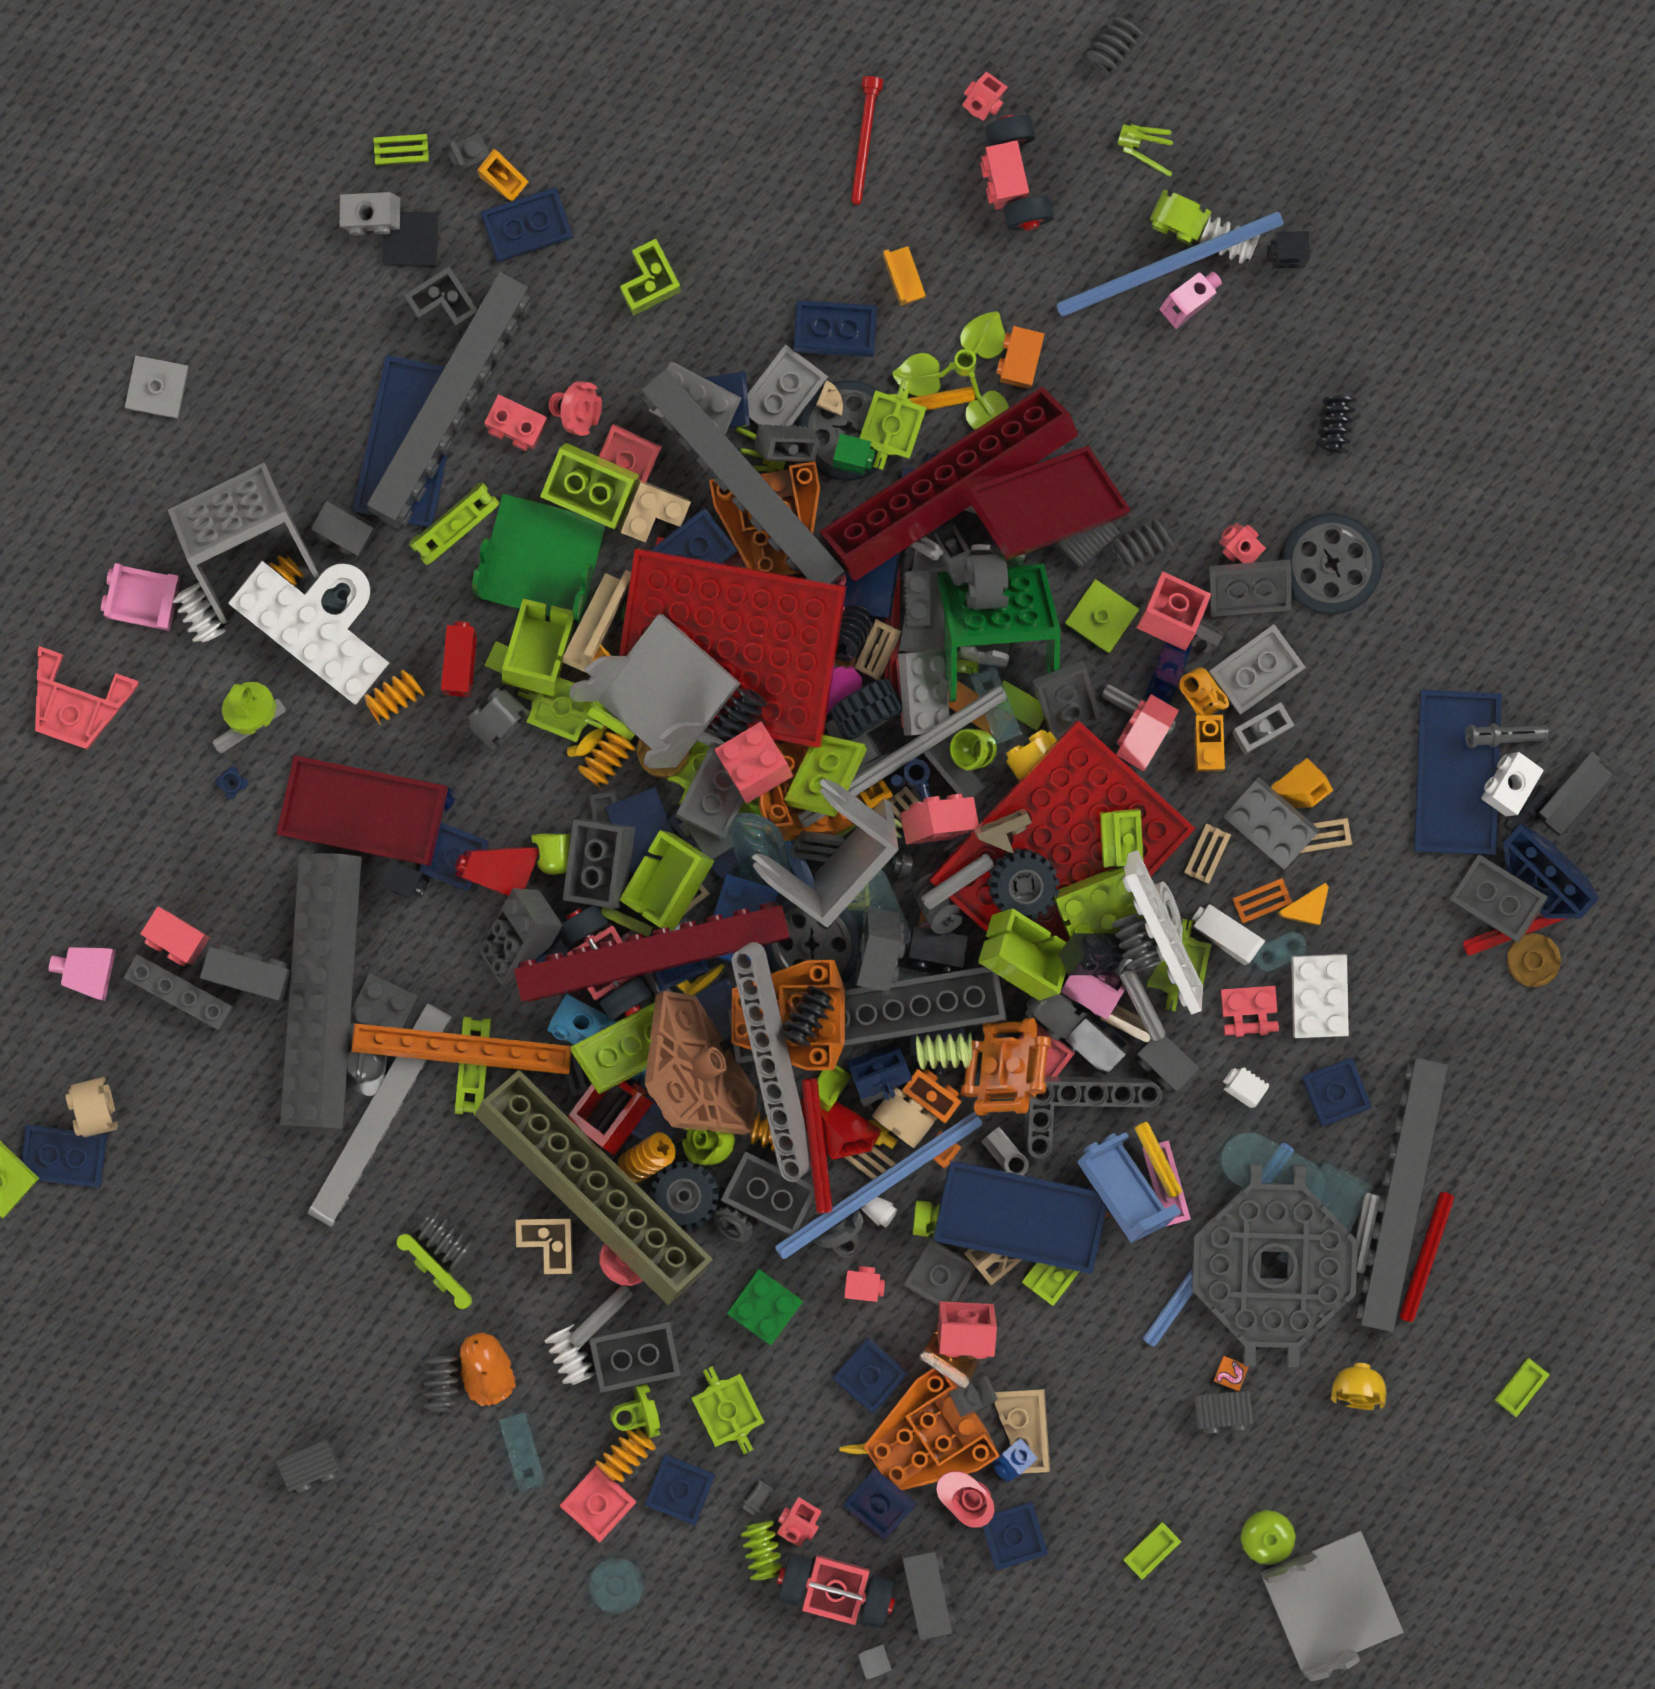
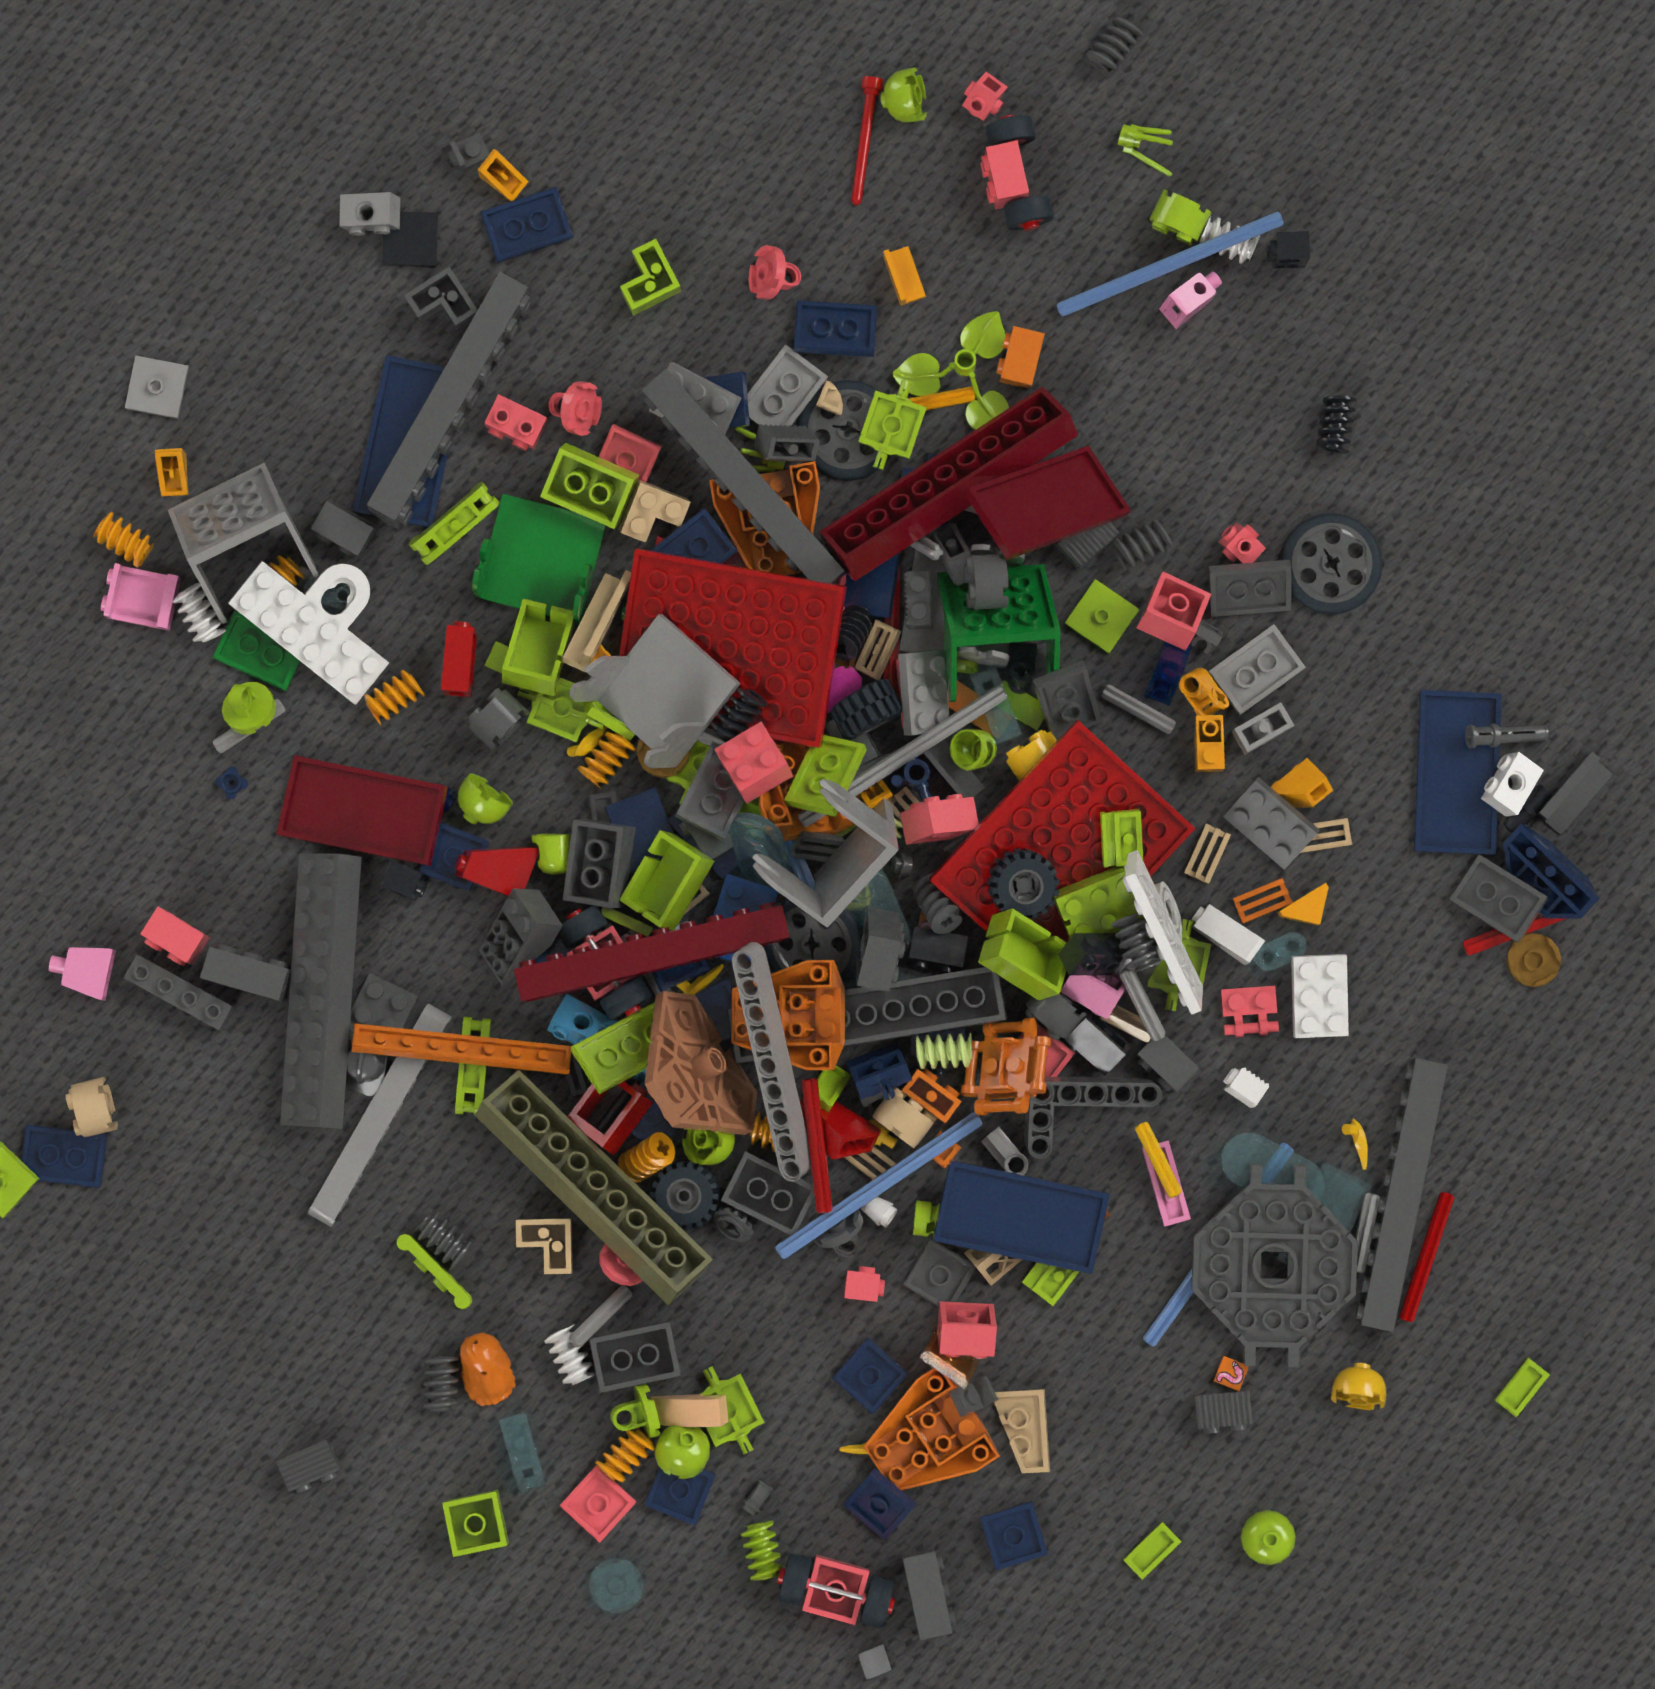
coral wing [35,646,140,750] -> none
lime tile [373,134,429,166] -> none
green brick [727,1269,803,1345] -> none
coral brick [777,1497,822,1547] -> none
black piece [780,986,835,1048] -> none
green brick [833,434,875,475] -> none
light grey axle [921,854,994,909] -> none
coral piece [936,1471,995,1528] -> none
dark tan slope [974,809,1031,853] -> none
blue bracket [991,1439,1037,1482] -> none
medium blue panel [1077,1132,1181,1243] -> none
coral brick [1116,694,1179,771] -> none
light grey piece [1260,1530,1404,1681] -> none
dark blue plate [1301,1057,1372,1127] -> none
none -> light orange piece [93,511,154,568]
none -> light orange slope [154,448,188,496]
none -> green tile [212,609,300,692]
none -> lime brick [442,1489,509,1557]
none -> lime cylinder [458,773,513,825]
none -> light nougat slope [651,1394,729,1427]
none -> lime cylinder [655,1425,710,1479]
none -> coral tile [748,245,801,300]
none -> lime cylinder [881,68,927,122]
none -> black piece [1008,642,1037,694]
none -> yellow bar [1342,1118,1368,1170]

